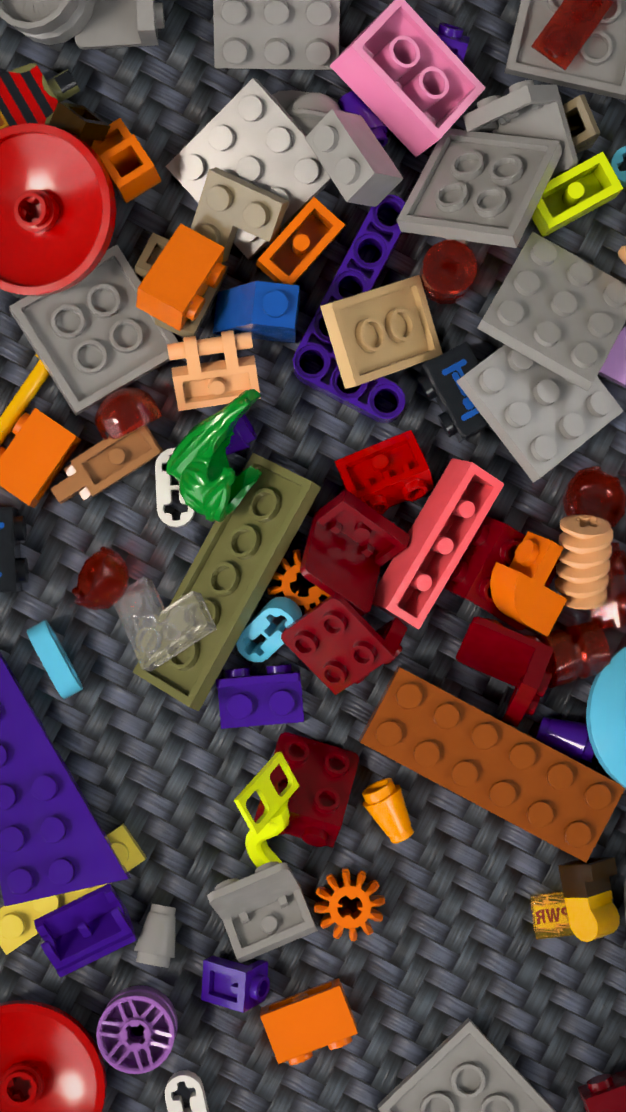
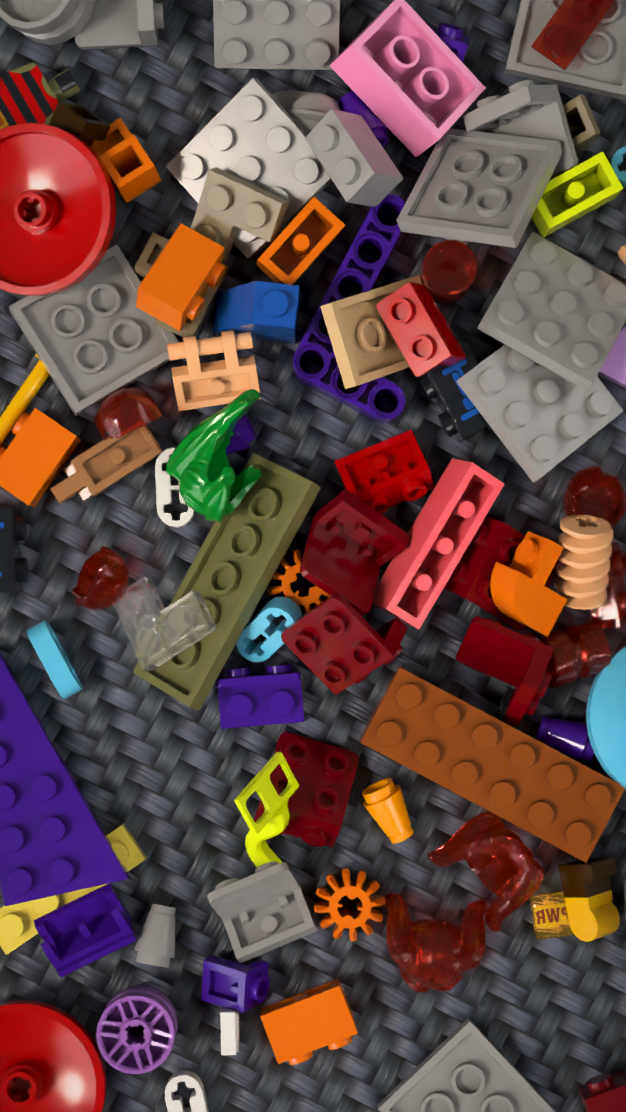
none -> white tile [220,1007,240,1055]
none -> bracket [376,282,466,377]
none -> clear red hair [384,892,488,993]
none -> clear red hair [427,812,545,932]

